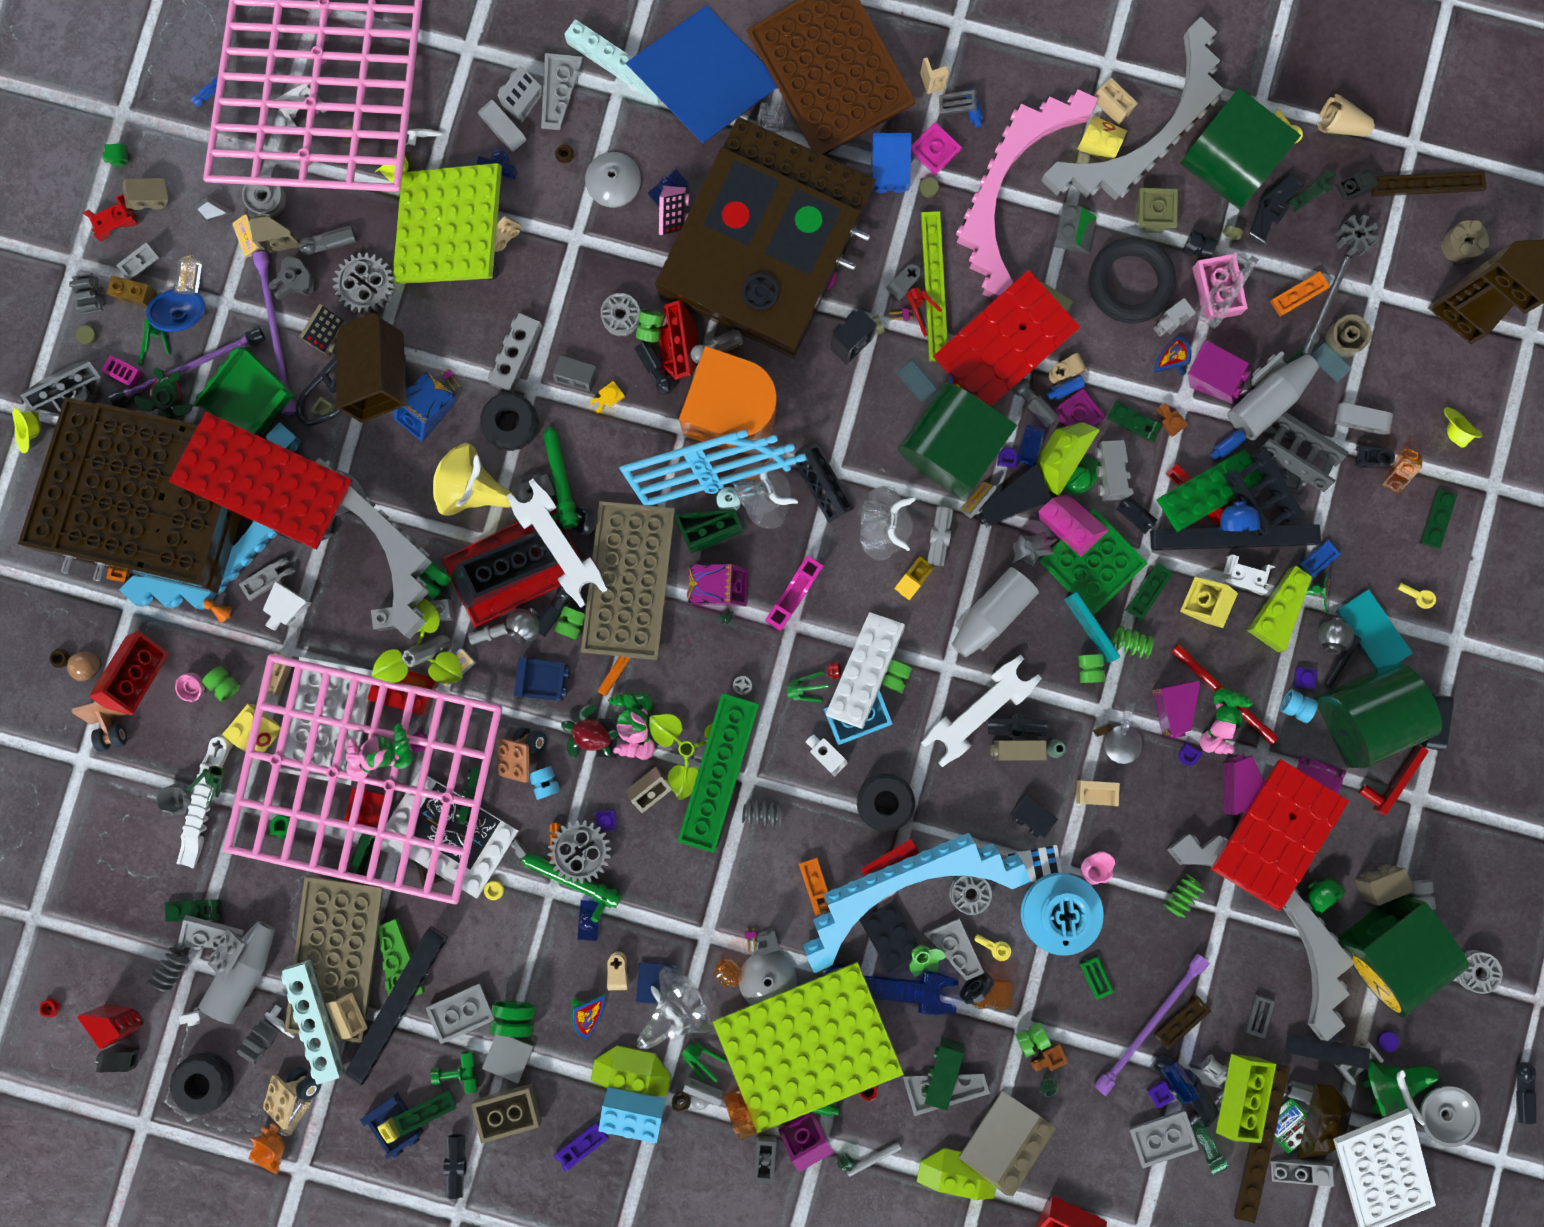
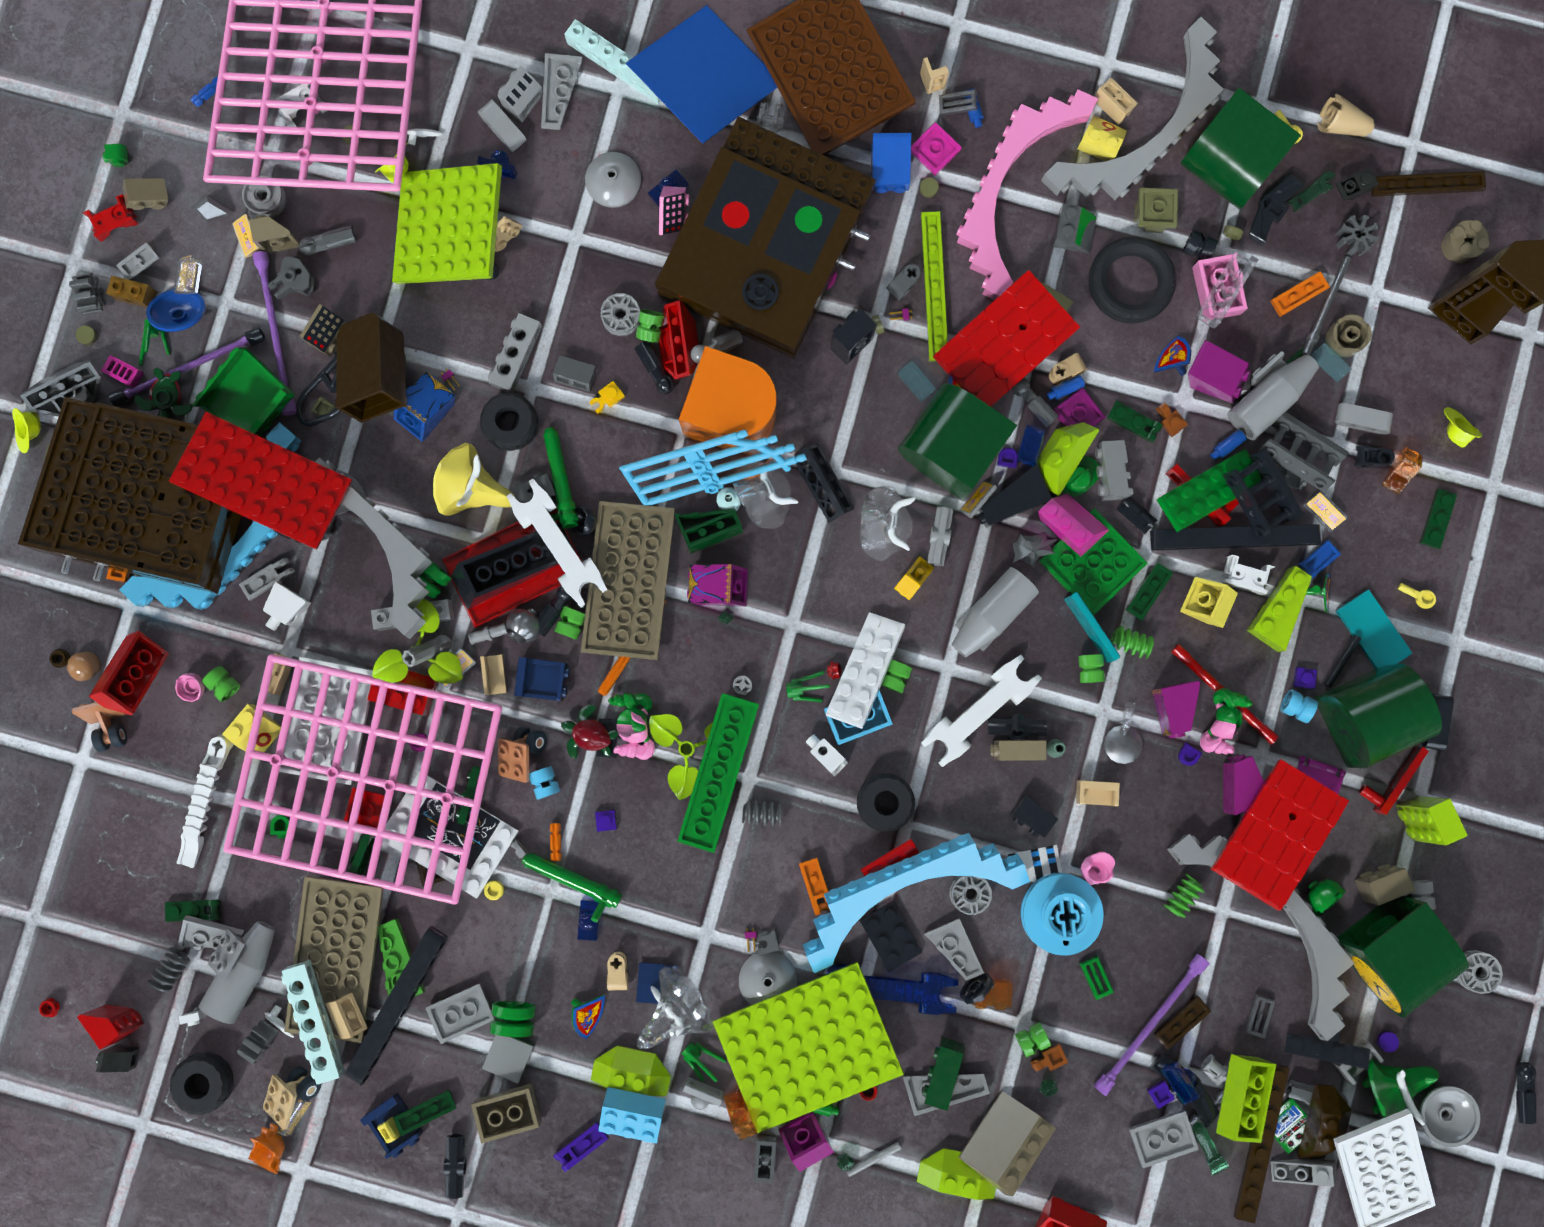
dark grey hair [157,782,192,815] -> none
dark green plant [186,766,225,807] -> none
orange piece [203,599,232,622] -> none
light grey gear [333,252,396,315] -> none
hair [346,723,413,780] -> none
green bar [431,1050,478,1094] -> none
light grey gear [548,820,612,884] -> none
dark brown plate [555,145,574,164] -> none
dark tan brick [626,767,672,813] -> none
dark brown plate [672,1092,691,1112] -> none
clear orange head [713,958,742,988] -> none
dark pink arch [765,555,823,632] -> none
red plant [906,288,942,337] -> none
bright green plate [909,945,946,977] -> none
light yellow plate [974,934,1011,961] -> none
dark brown tile [1093,722,1113,737] -> none
light grey hips [1154,298,1196,337] -> none
blue cylinder [1220,501,1260,531] -> none
flat silver plant [1317,617,1355,654] -> none
none -> tan panel [480,655,508,695]
none -> slope [1303,490,1348,532]
none -> lime brick [1396,796,1468,846]

